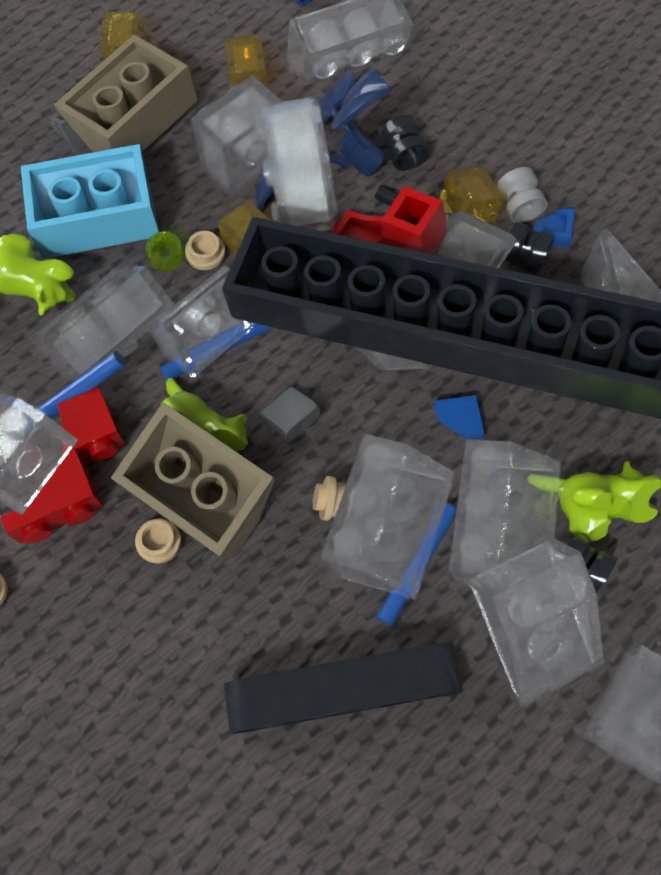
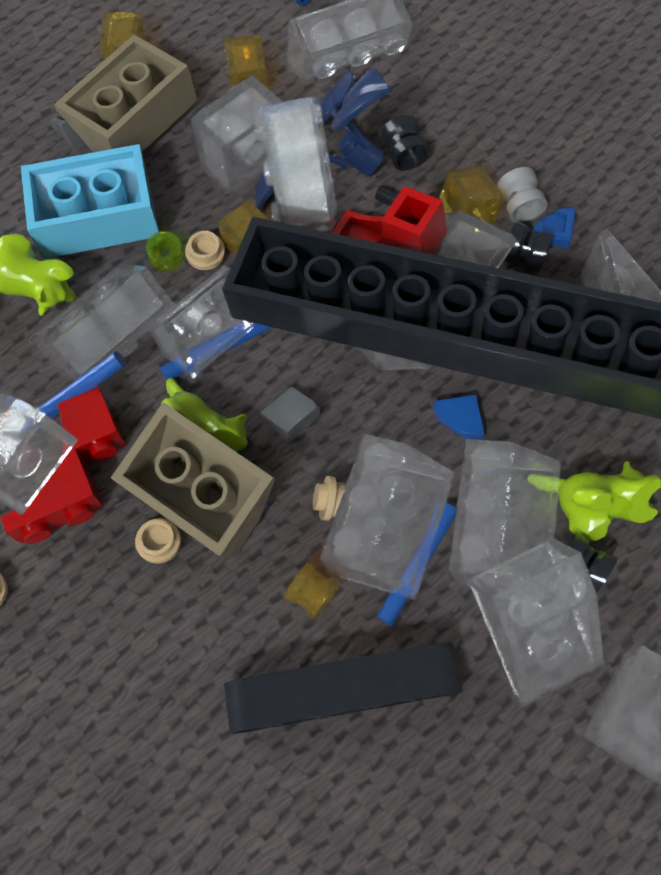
none -> clear yellow wheel [284,561,341,621]

